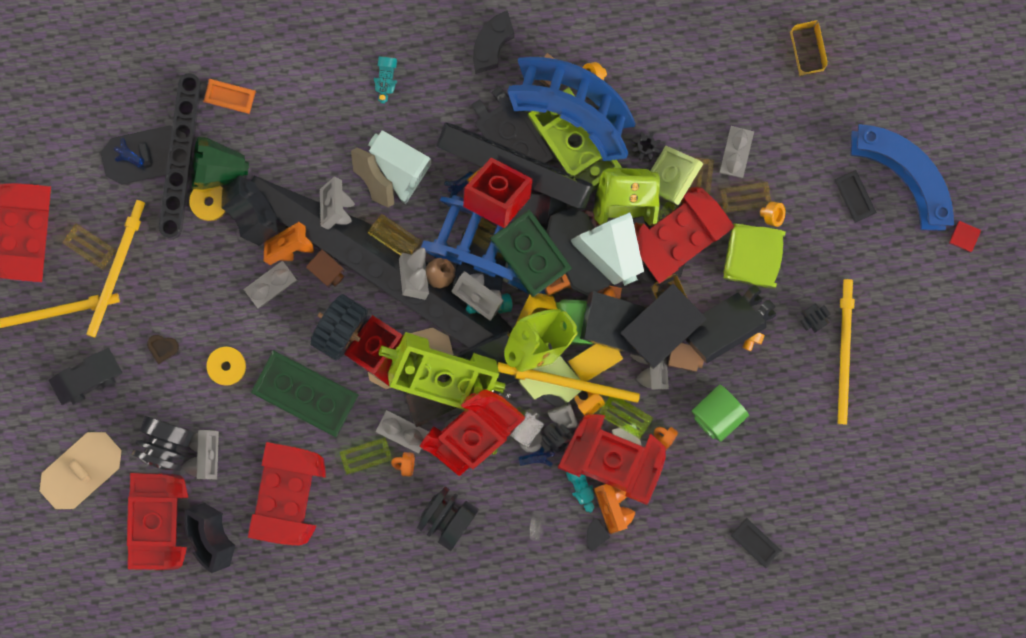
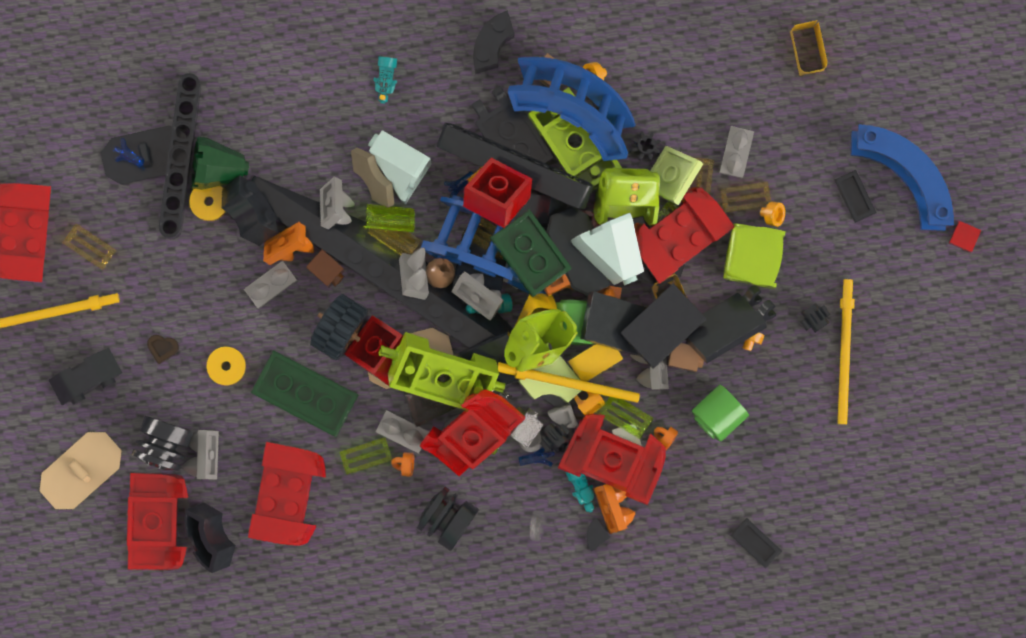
yellow bar [86,200,146,338] -> none
orange tile [203,79,256,114] -> none
none -> clear neon green tile [365,204,415,232]

